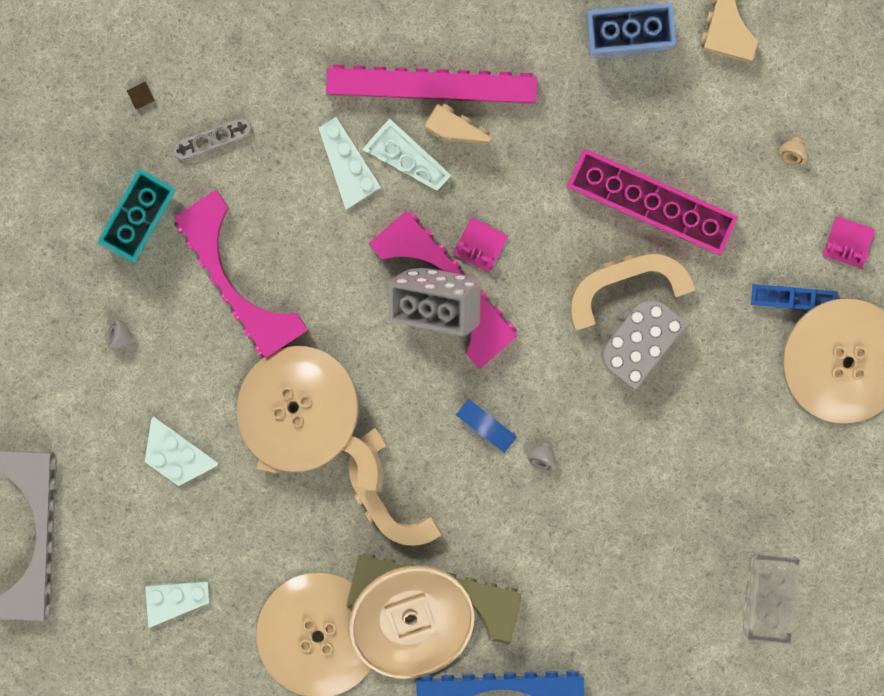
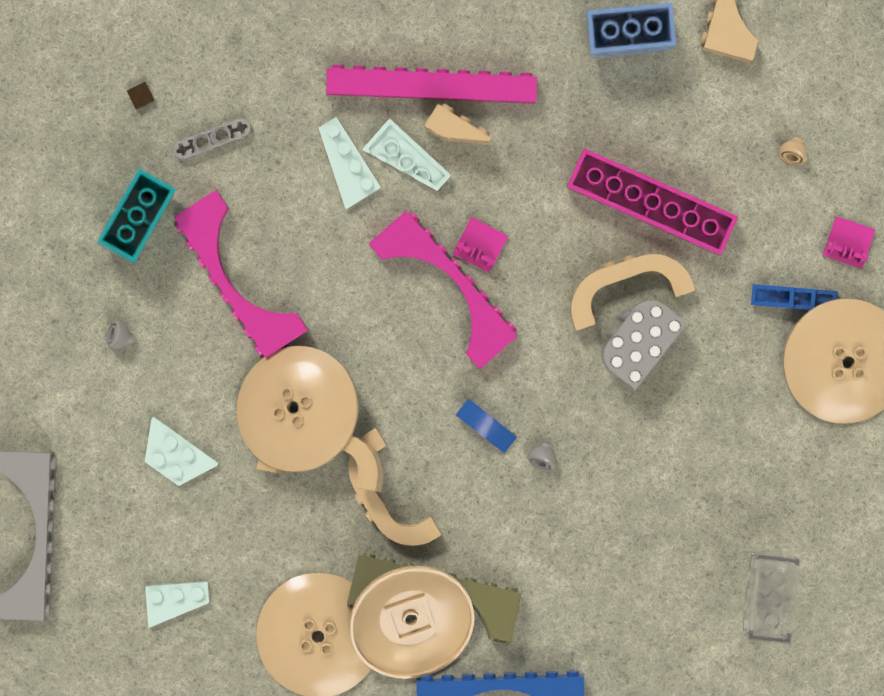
light grey brick [388,268,480,336] -> none

